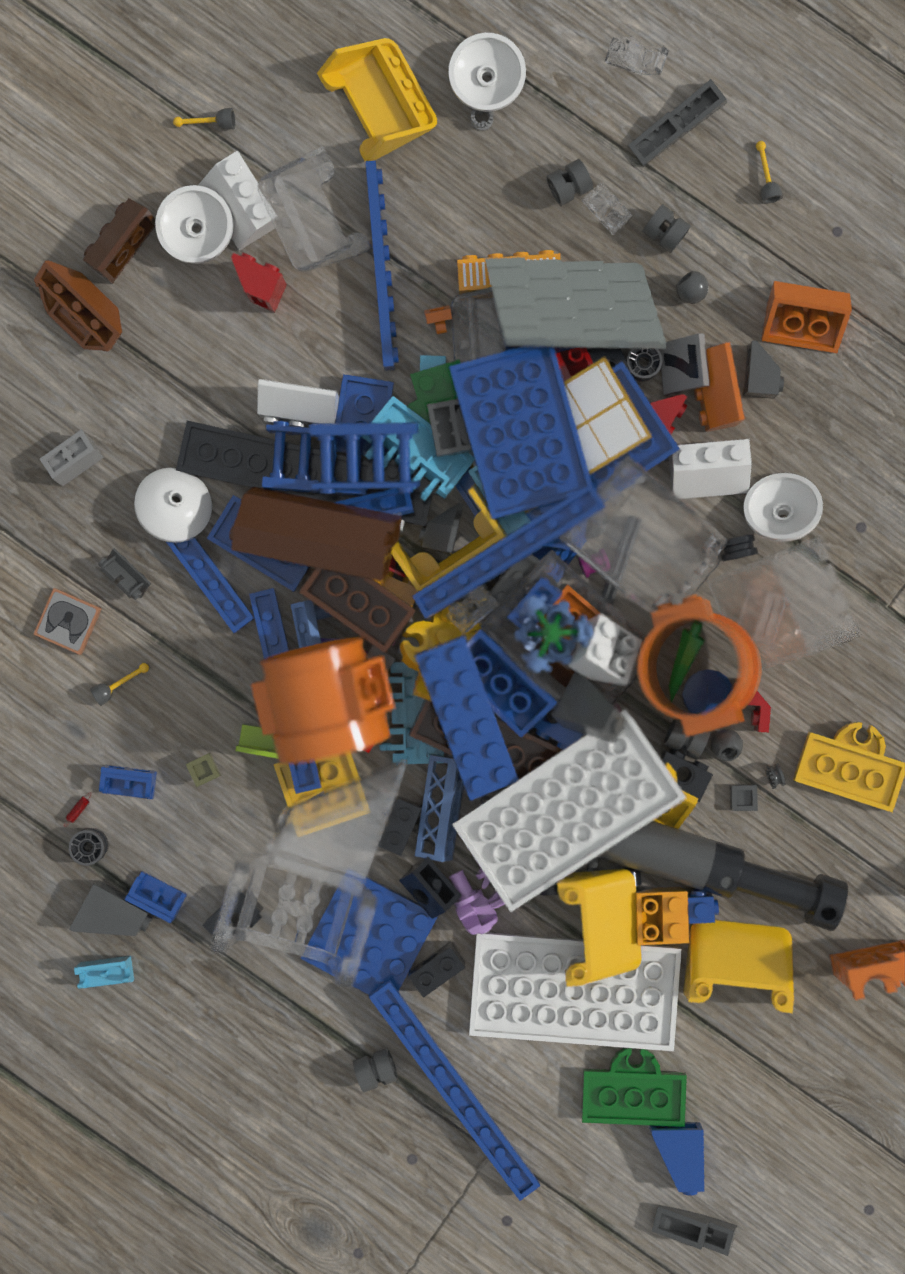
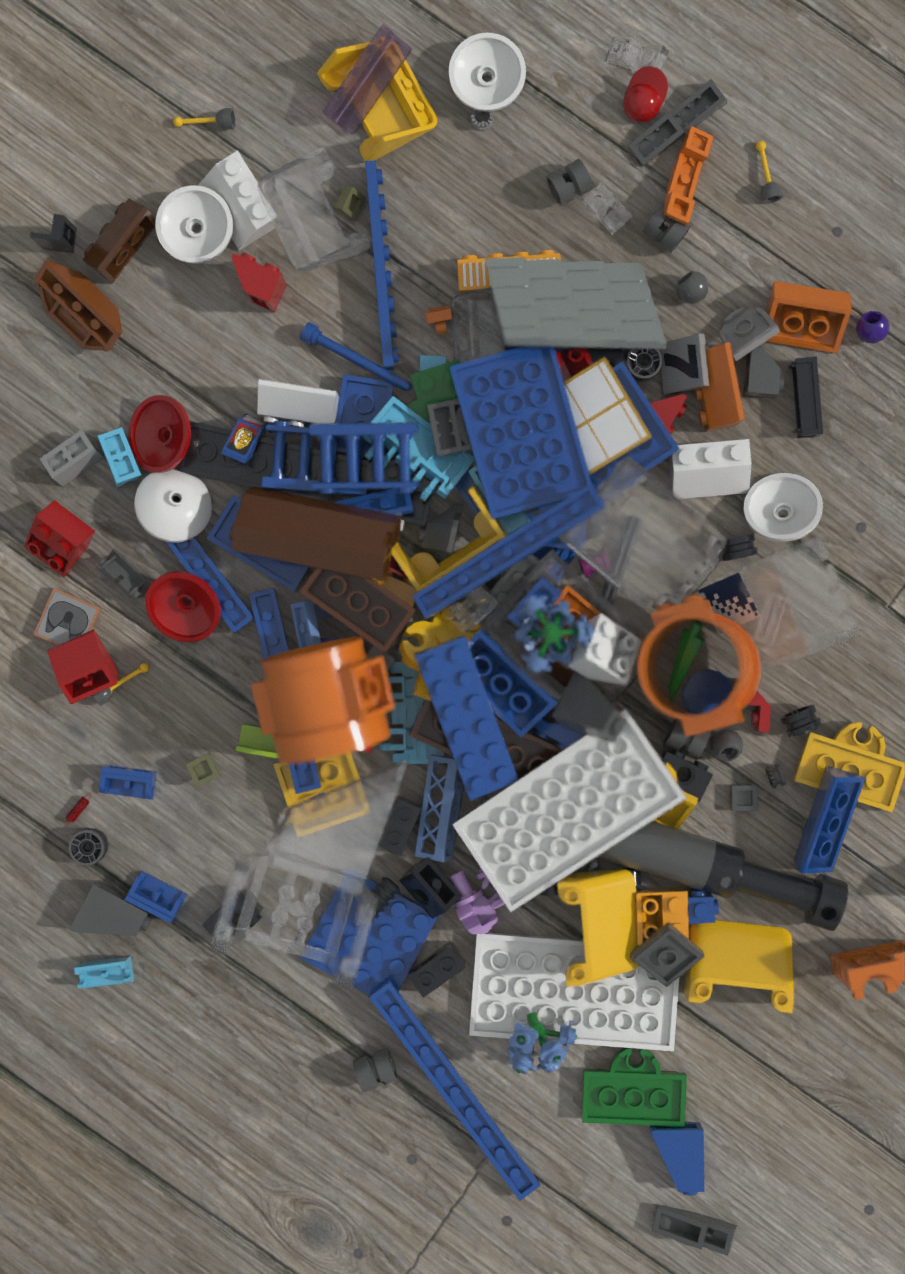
none -> red slope [24,500,95,577]
none -> black panel [30,214,77,253]
none -> red slope [47,629,119,704]
none -> medium azure hinge [98,427,141,488]
none -> red dish [128,395,191,473]
none -> red dish [145,571,221,642]
none -> slope [221,413,269,464]
none -> blue piece [300,322,412,391]
none -> panel [322,24,412,135]
none -> olive tile [331,184,366,221]
none -> black piece [355,876,401,925]
none -> medium blue plant [506,1013,578,1074]
none -> red cap [623,66,668,123]
none -> dark grey tile [630,922,705,987]
none -> orange slope [664,126,714,226]
none -> dark blue sticker [698,572,760,633]
none -> light grey tile [719,307,780,361]
none -> black wheel [780,704,822,737]
none -> black container [788,356,823,439]
none -> blue slope [794,765,865,874]
none -> dark purple piece [856,311,890,344]

